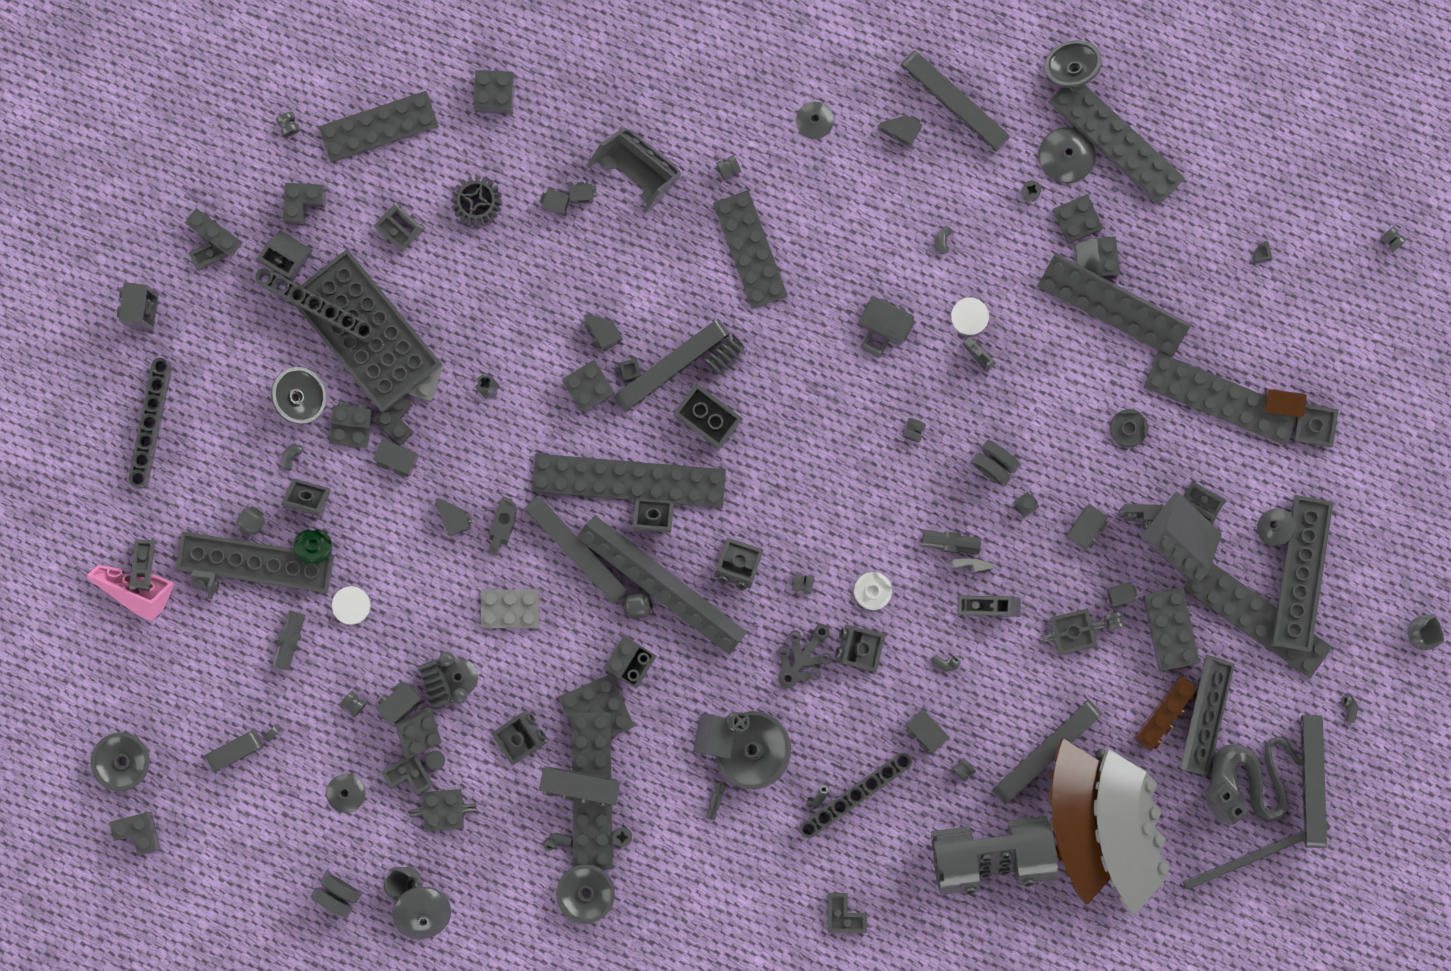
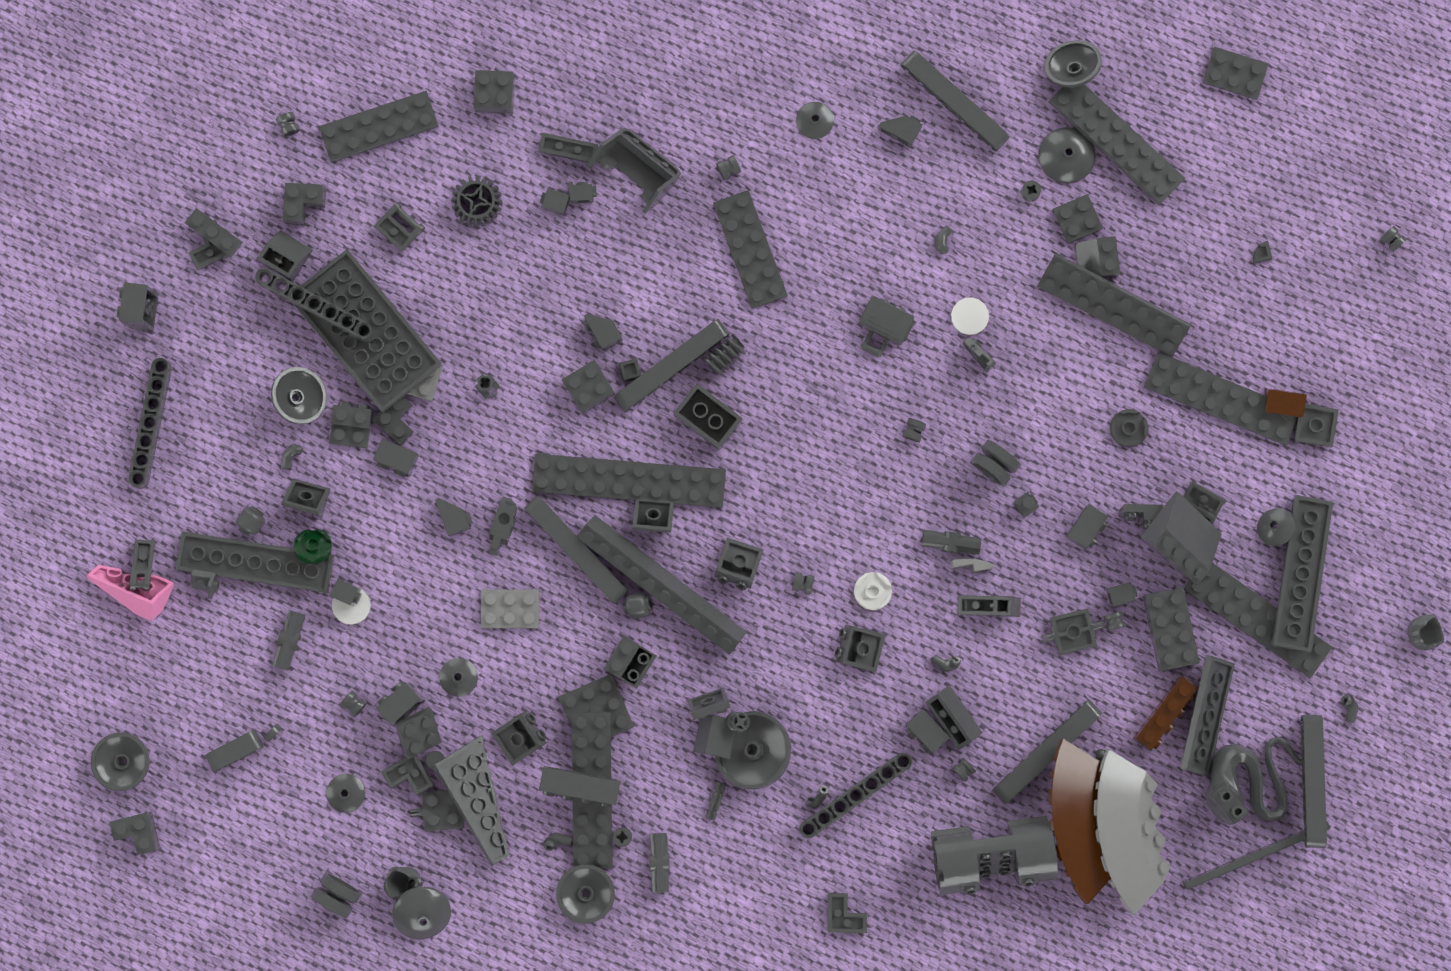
dark grey gear [418,652,468,709] -> none
dark grey plant [778,624,832,688] -> none
none -> dark grey brick [330,579,362,607]
none -> dark grey wing [433,735,509,866]
none -> dark grey plate [538,133,598,163]
none -> dark grey piece [650,833,670,893]
none -> dark grey plate [687,688,731,720]
none -> dark grey brick [925,685,983,750]
none -> dark grey plate [1203,47,1269,100]

